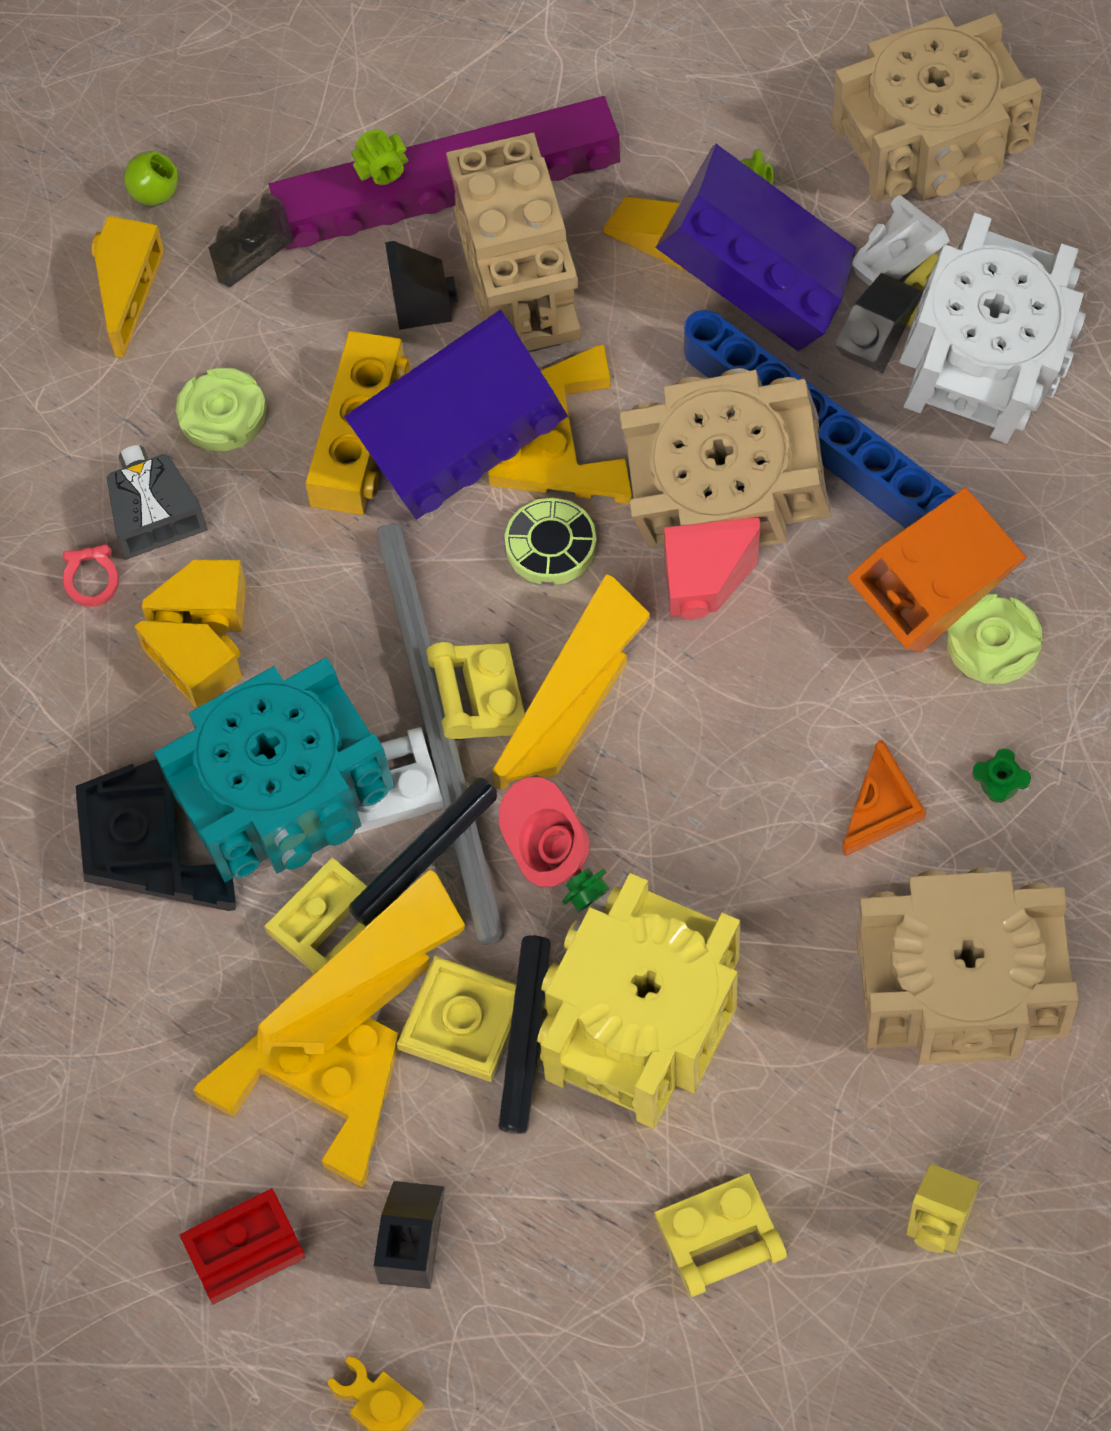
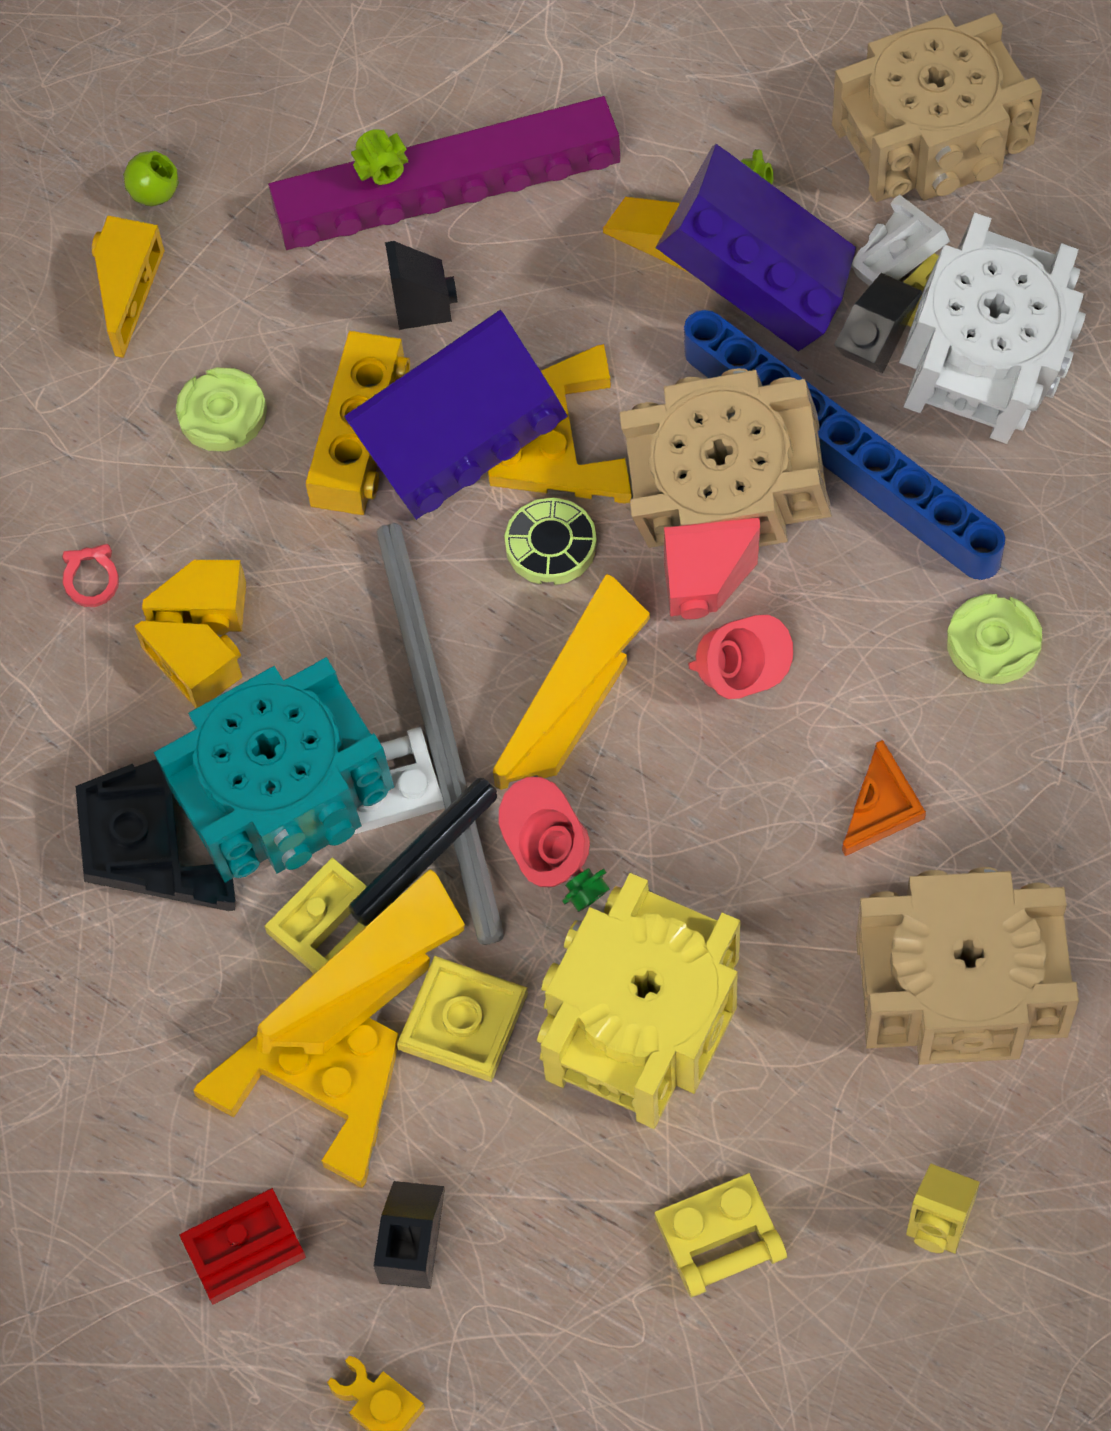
dark grey torso [107,445,208,560] -> none
clear smoke plate [208,193,294,288] -> none
light yellow plate [426,642,525,739] -> none
tan piece [446,133,582,351] -> none
black axle [498,935,551,1134] -> none
orange slope [846,487,1028,653] -> none
green plate [972,749,1031,803] -> none
none -> coral piece [688,615,793,699]

